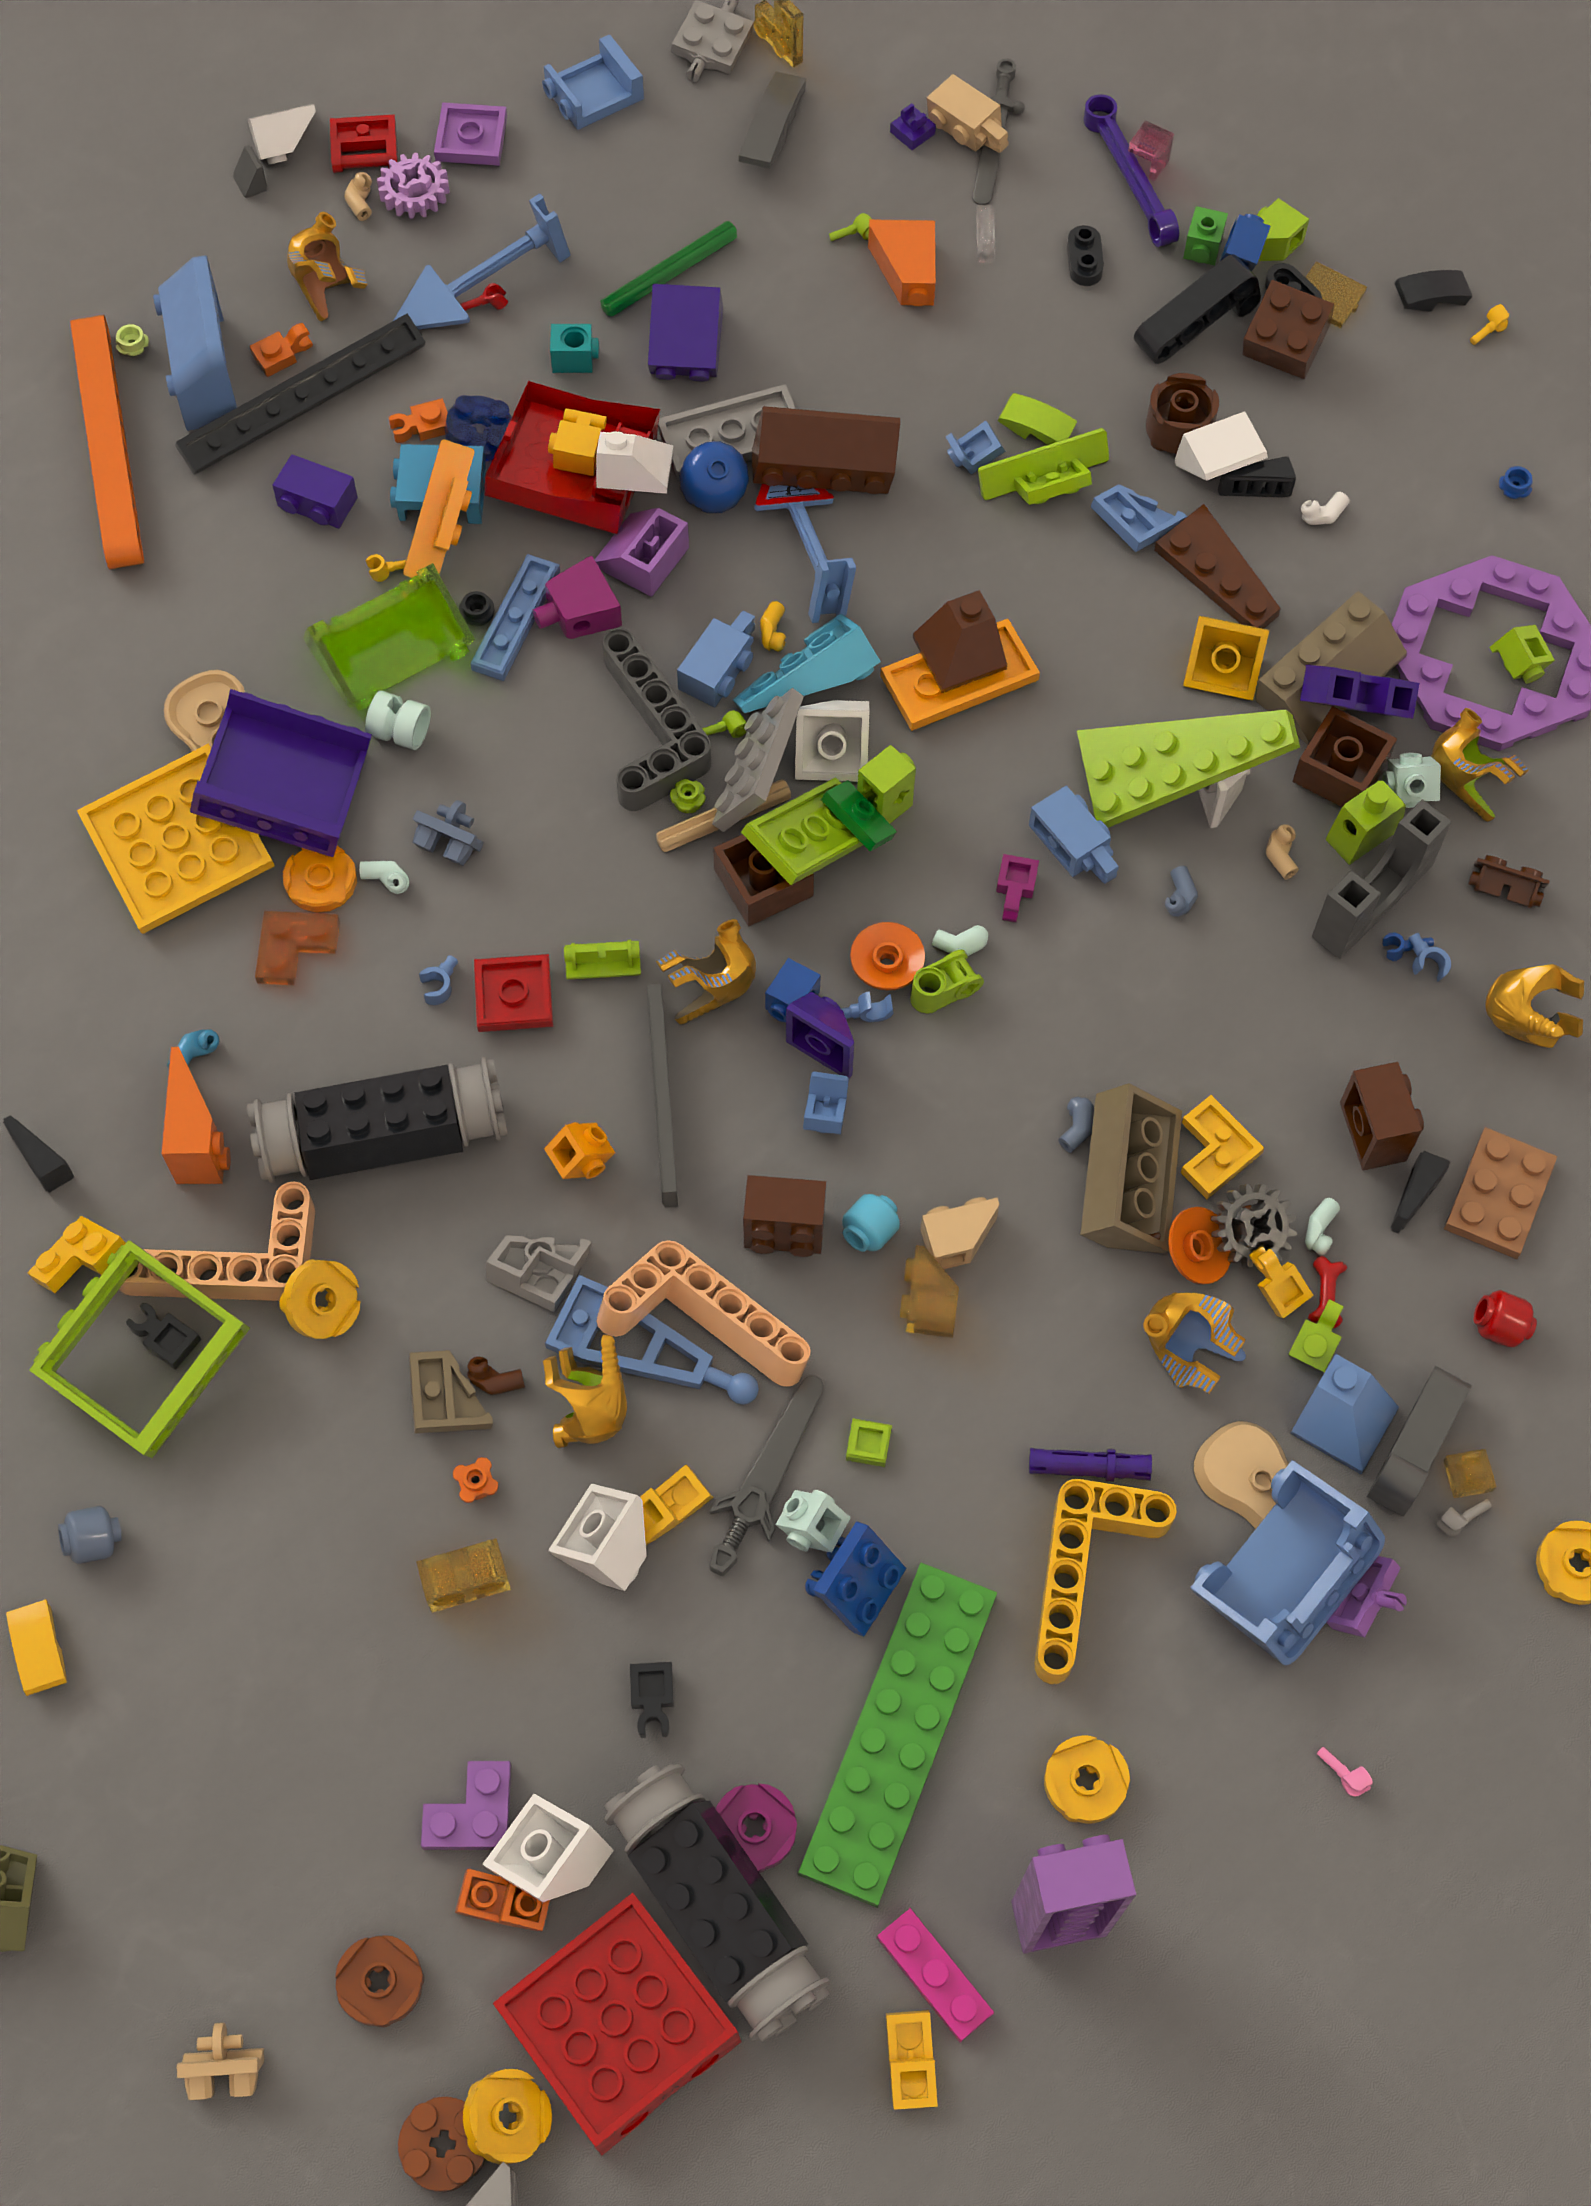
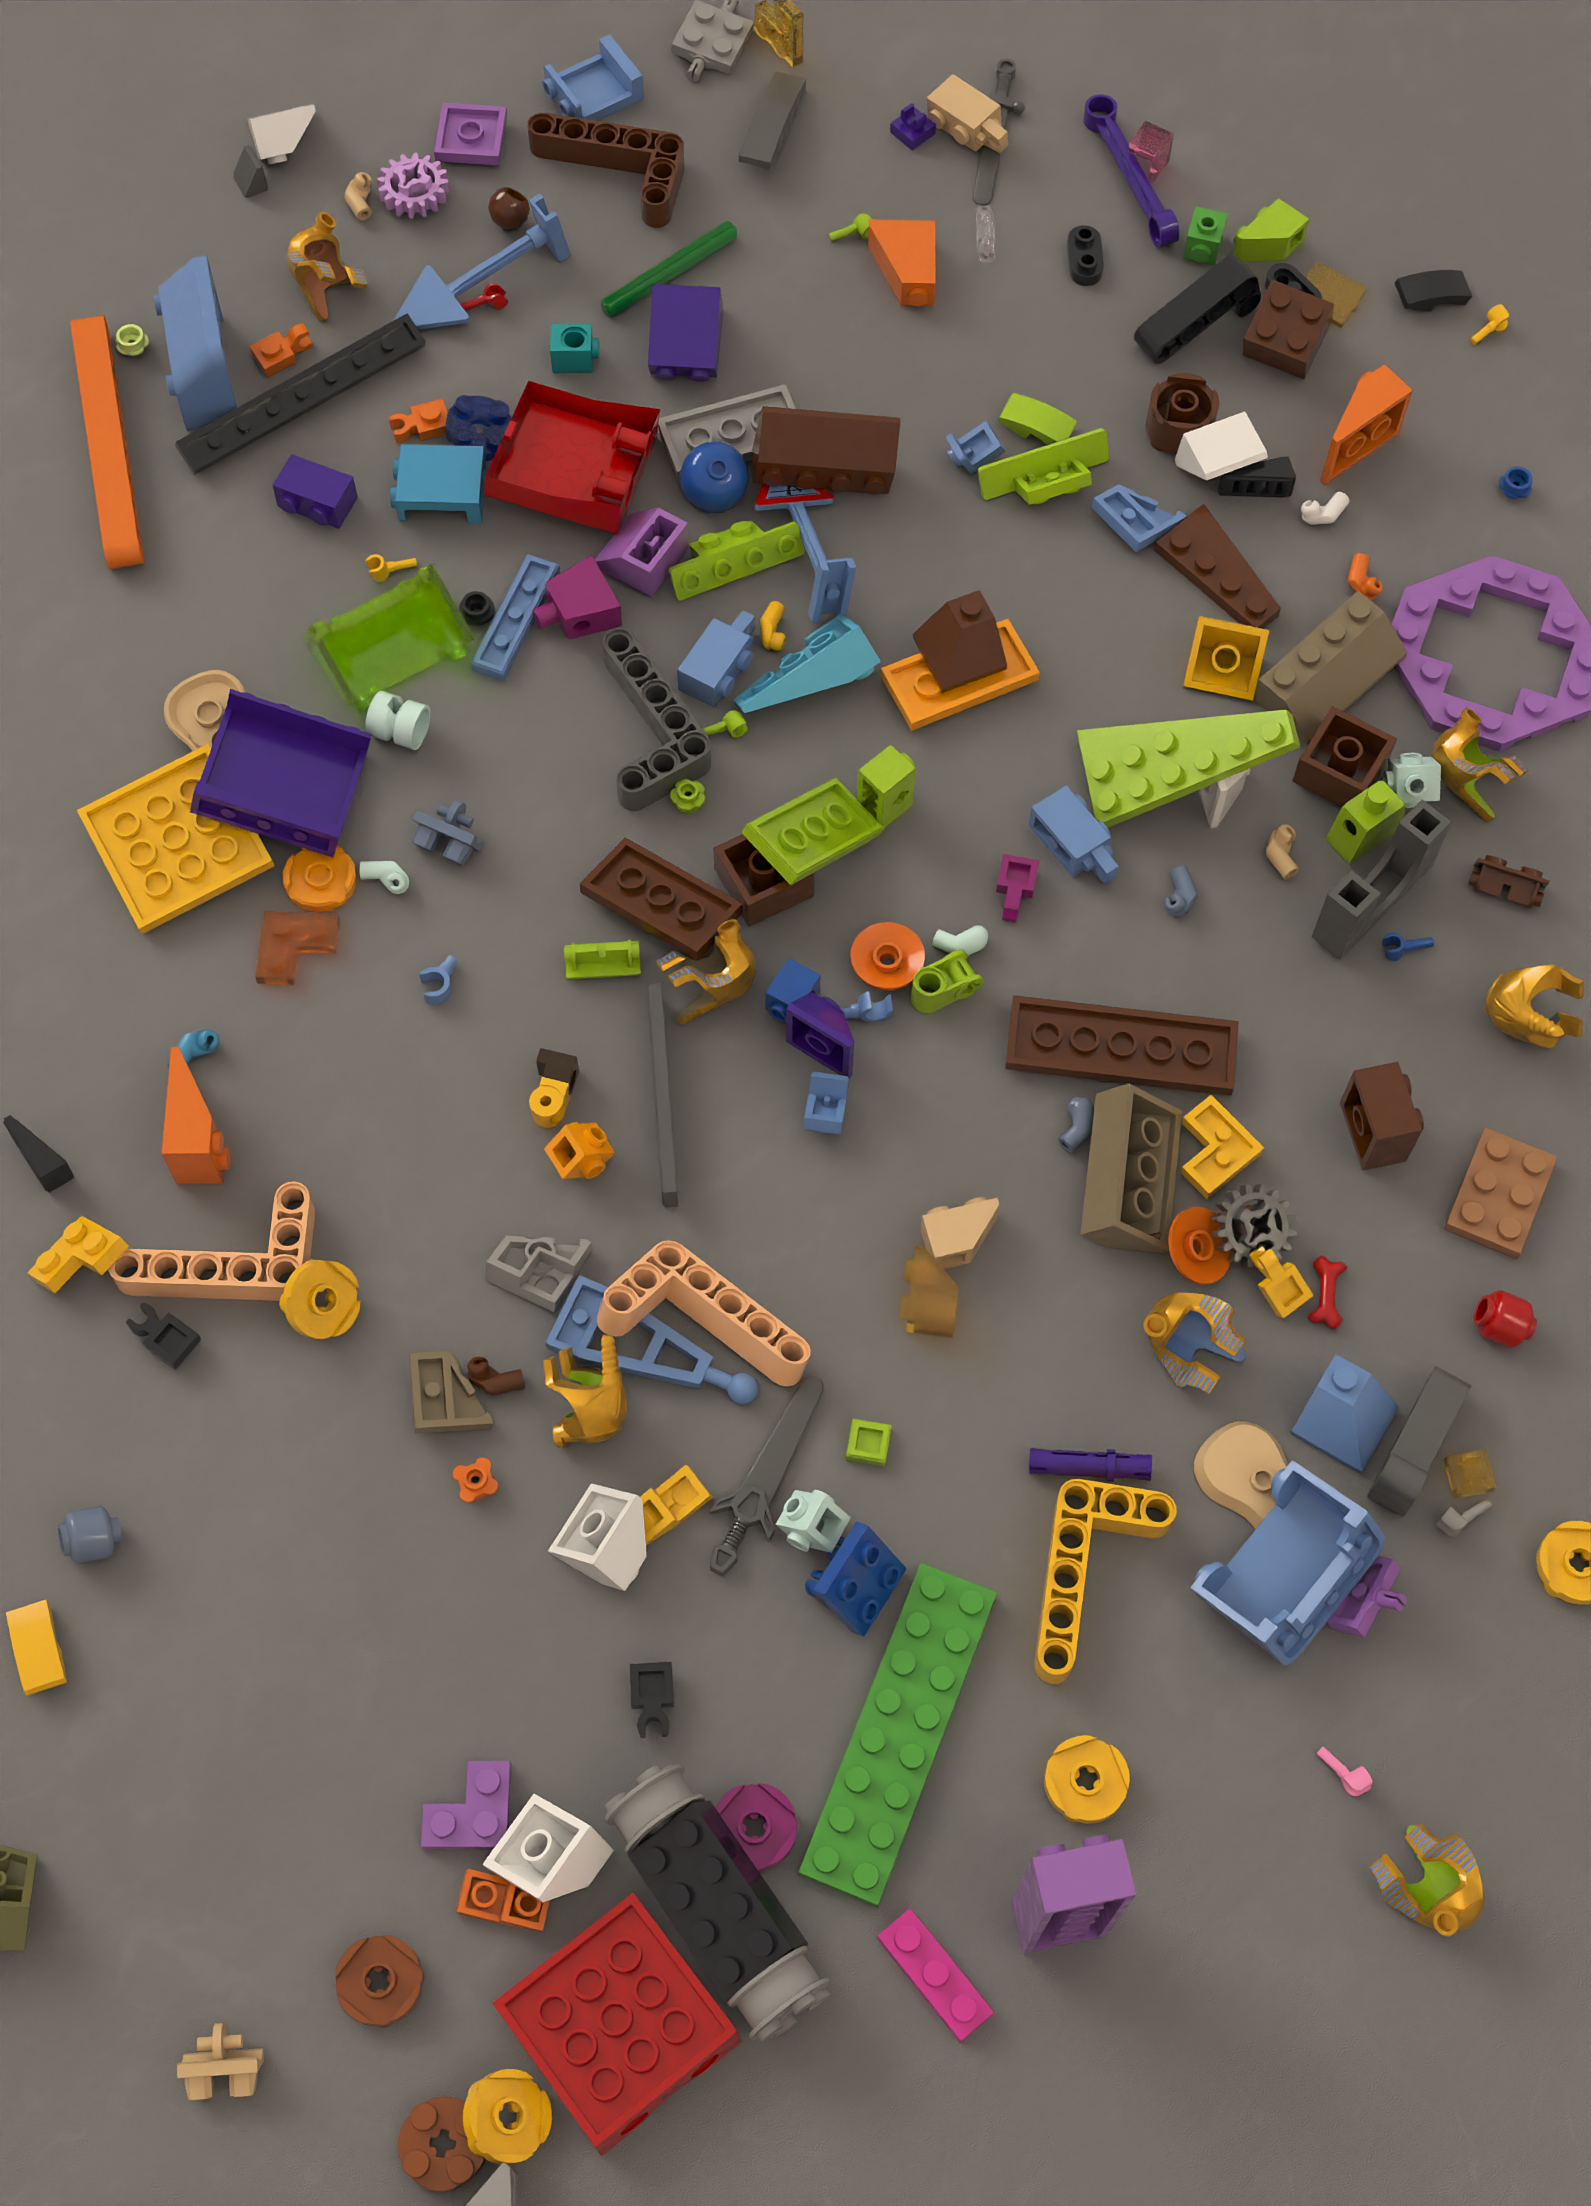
lime window [29,1240,250,1458] -> none
black brick [247,1057,508,1183] -> none
red plate [330,114,398,173] -> none
light orange bracket [403,439,475,585] -> none
clear yellow brick [416,1538,511,1613] -> none
red plate [474,954,553,1032] -> none
yellow brick [548,408,607,476] -> none
white slope [596,431,673,494] -> none
tan axle [656,780,791,852] -> none
light grey plate [712,688,804,832] -> none
reddish brown brick [743,1175,826,1257] -> none
white slope [795,700,869,782] -> none
green plate [821,780,897,852] -> none
medium azure head [842,1194,900,1252] -> none
yellow slope [886,2010,938,2110] -> none
blue brick [1220,214,1271,271] -> none
lime plate [1288,1299,1344,1372] -> none
dark purple arch [1300,665,1420,719] -> none
light aqua arm [1305,1198,1340,1256] -> none
black slope [1390,1151,1451,1234] -> none
medium blue piece [1408,933,1451,982] -> none
lime brick [1489,625,1555,684] -> none
none -> reddish brown piece [488,187,530,230]
none -> reddish brown beam [527,113,685,228]
none -> leg [529,1048,579,1128]
none -> reddish brown plate [580,837,743,961]
none -> lime bracket [668,521,805,601]
none -> reddish brown plate [1005,995,1239,1096]
none -> orange slope [1320,364,1413,485]
none -> orange arm [1347,553,1383,600]
none -> pearl gold piece [1369,1824,1485,1936]

